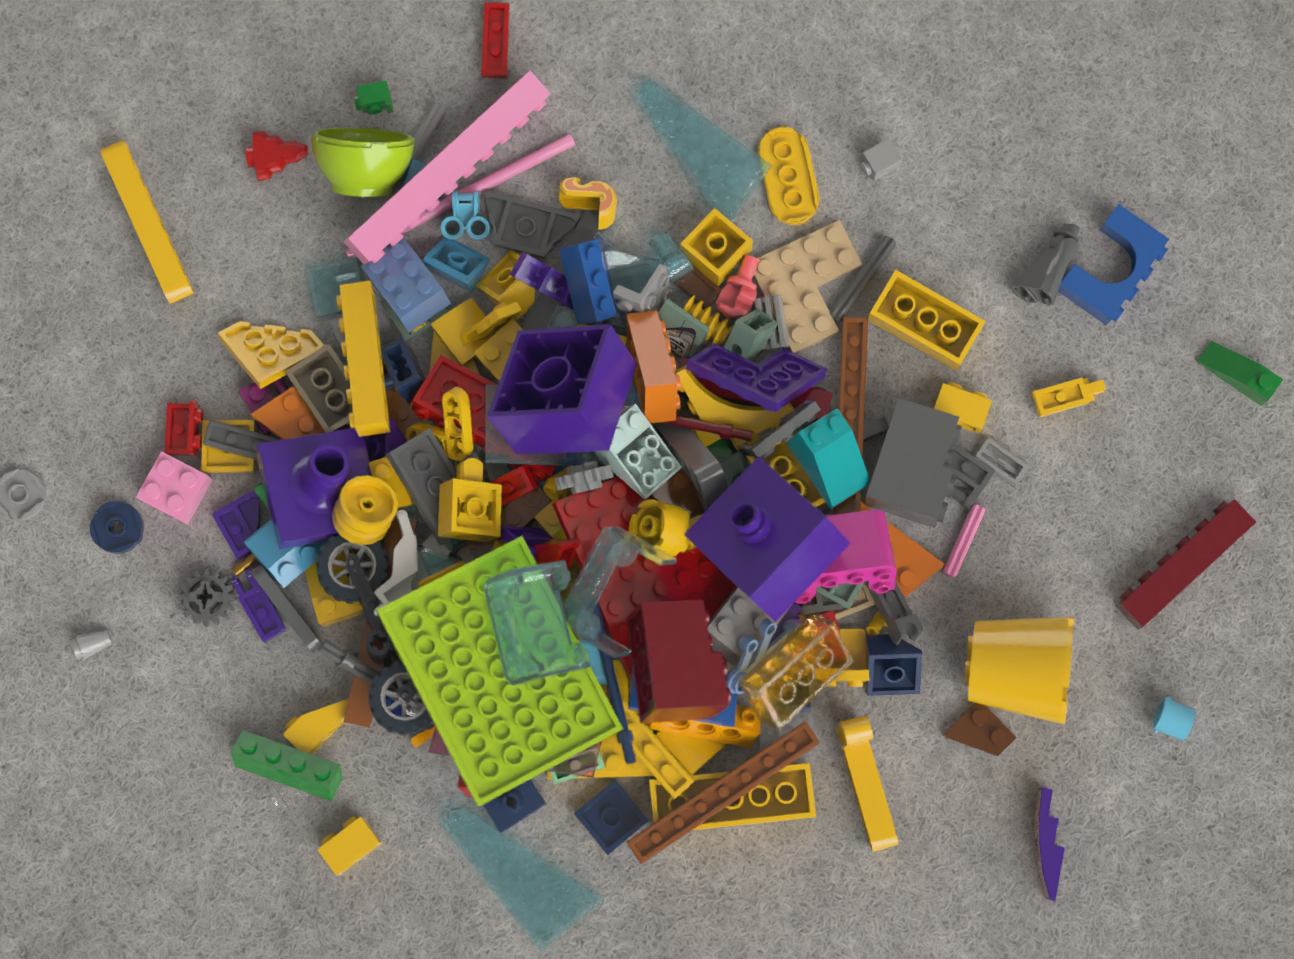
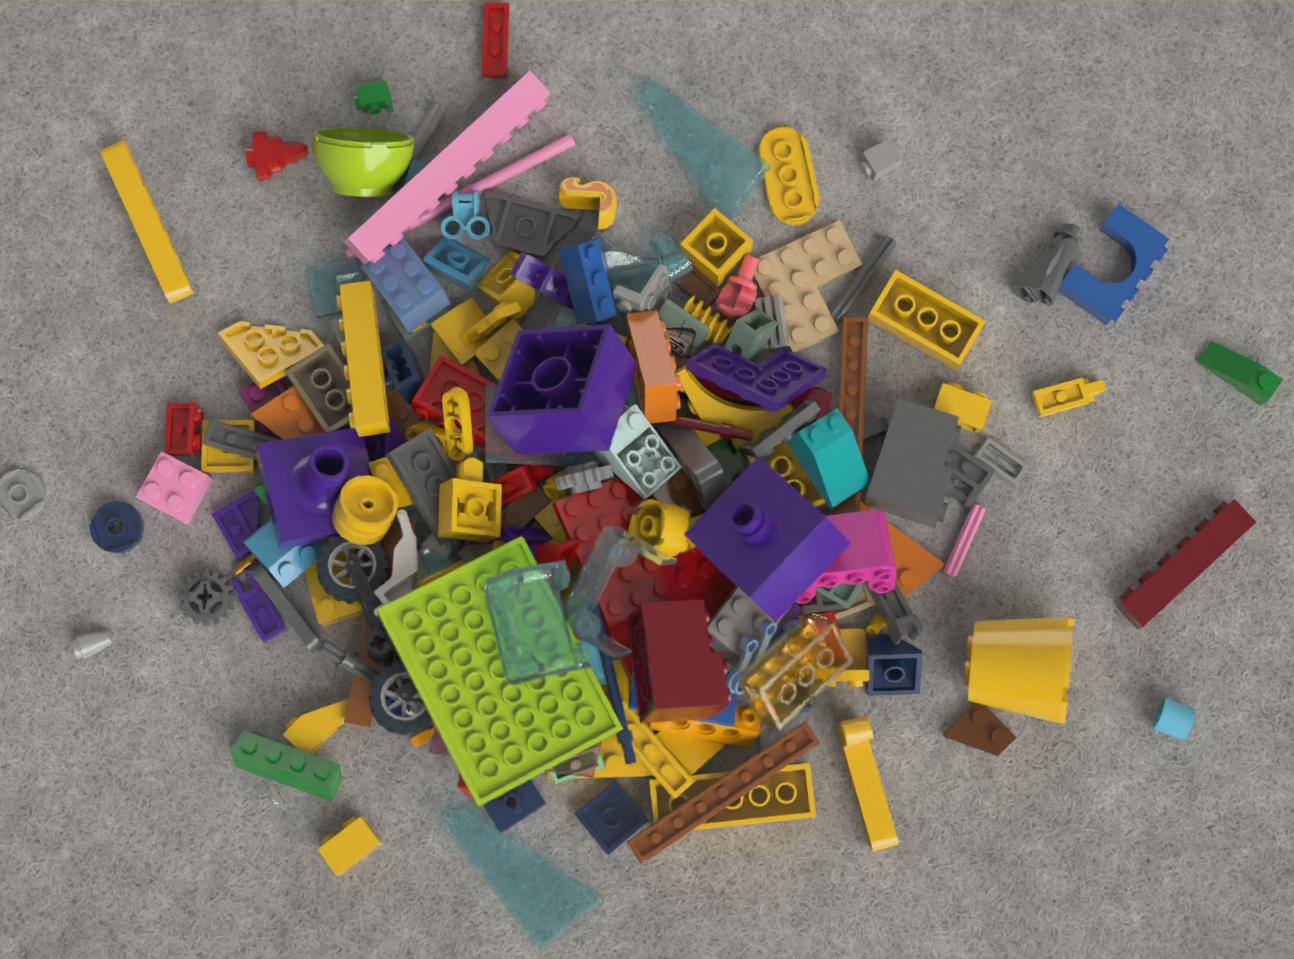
dark purple slope [1035,787,1065,901] -> none

